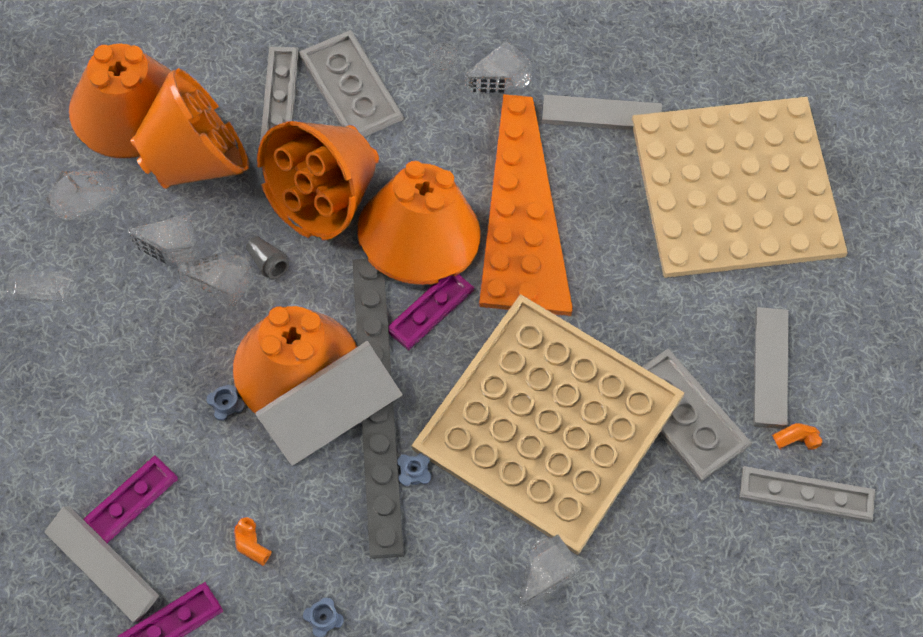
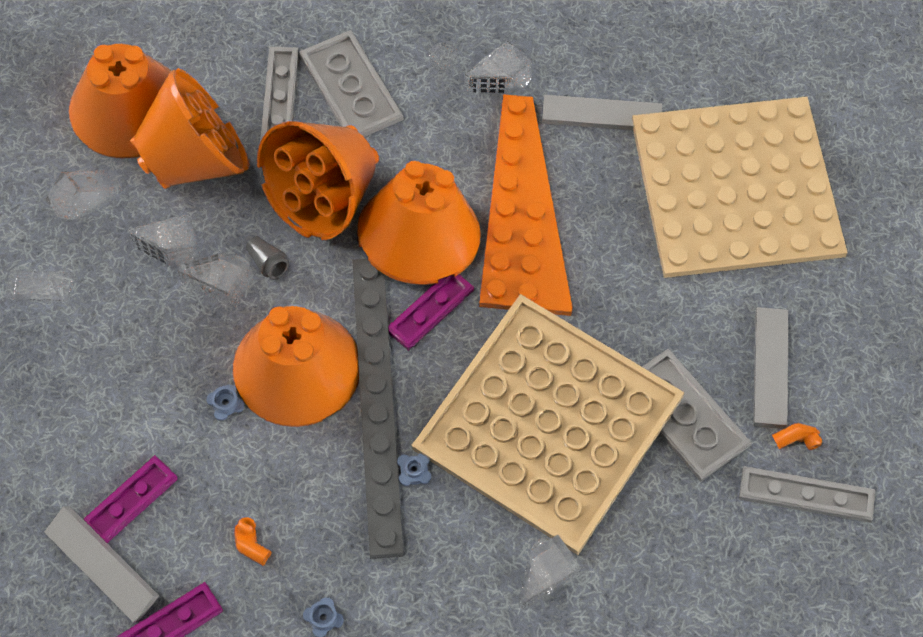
light grey tile [256,341,403,466] -> none

